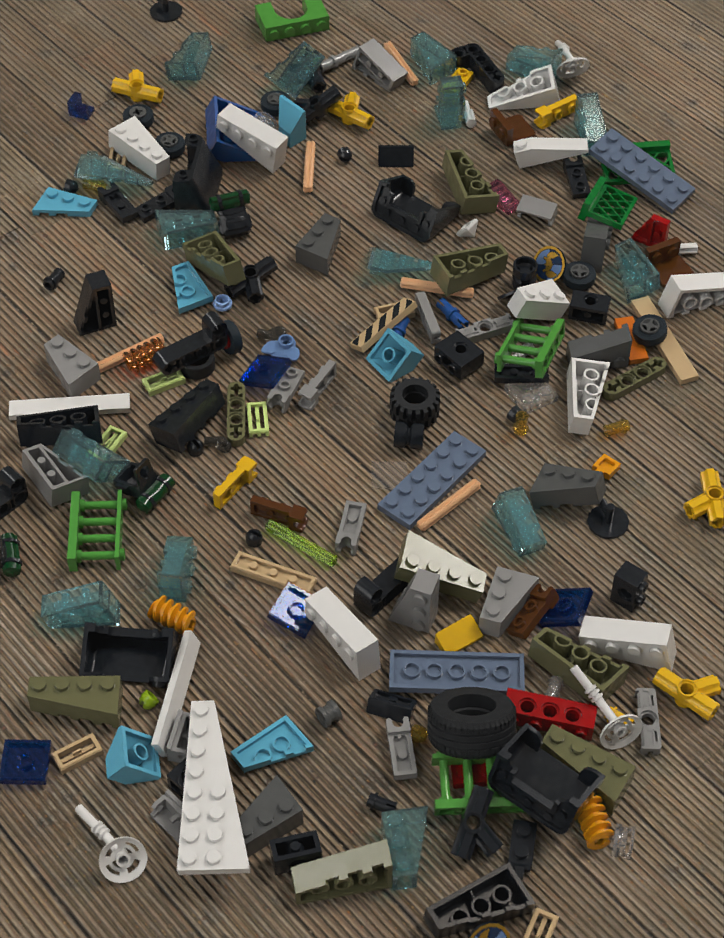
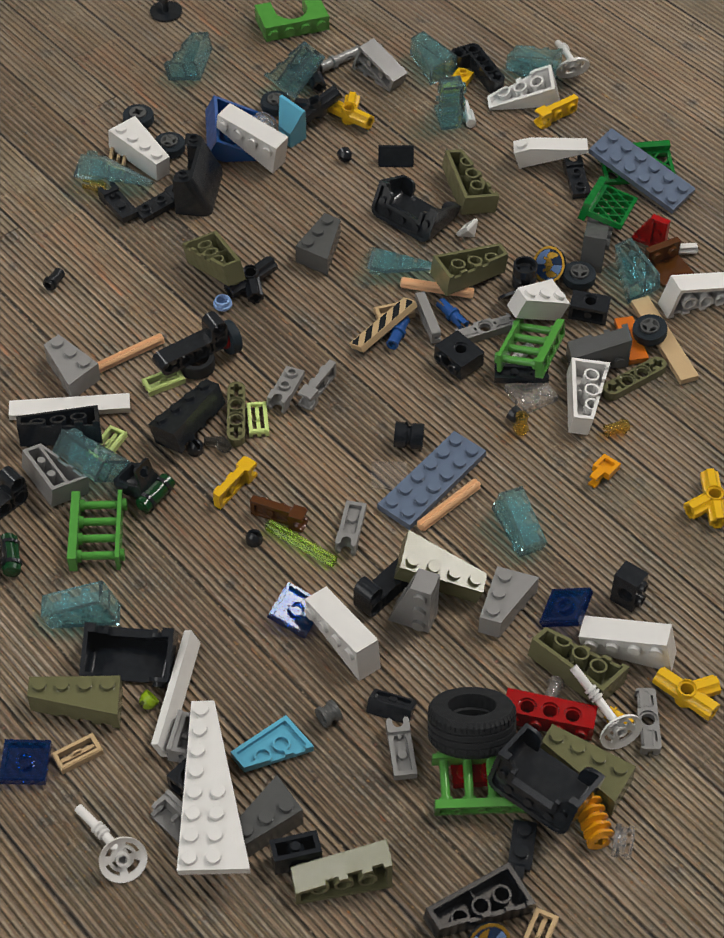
medium azure wing [32,187,98,217] -> none
black hinge [64,179,79,194] -> none
clear blue panel [67,92,95,120] -> none
black wedge [74,270,117,336] -> none
medium azure slope [105,725,161,785] -> none
yellow piece [111,69,164,103] -> none
clear orange piece [122,337,165,373] -> none
light orange piece [147,595,196,636] -> none
clear light blue wedge [155,210,219,250] -> none
clear light blue wedge [157,536,197,602] -> none
medium azure wing [172,261,213,314] -> none
black piece [209,189,252,240] -> none
tan tile [230,551,317,598] -> none
clear blue plate [239,355,292,389] -> none
clear smoke arm [257,326,286,341] -> none
medium blue plate [261,334,300,366] -> none
light nougat axle [303,140,315,193] -> none
medium azure slope [365,328,424,382] -> none
black pin [366,792,398,817] -> none
clear light blue wedge [381,806,428,890] -> none
light nougat axle [384,41,419,86] -> none
sand blue plate [389,649,525,695] -> none
black tyre [390,377,440,428] -> none
clear yellow hinge [411,724,428,743] -> none
yellow slope [435,614,483,651] -> none
black piece [450,784,503,861] -> none
reddish brown bracket [489,108,536,147] -> none
clear pink slope [490,179,519,215] -> none
reddish brown plate [506,583,559,640] -> none
light grey hinge [516,194,558,226] -> none
dark grey wedge [529,463,607,510] -> none
clear light blue wedge [574,92,607,156] -> none
black shield [587,498,629,539] -> none

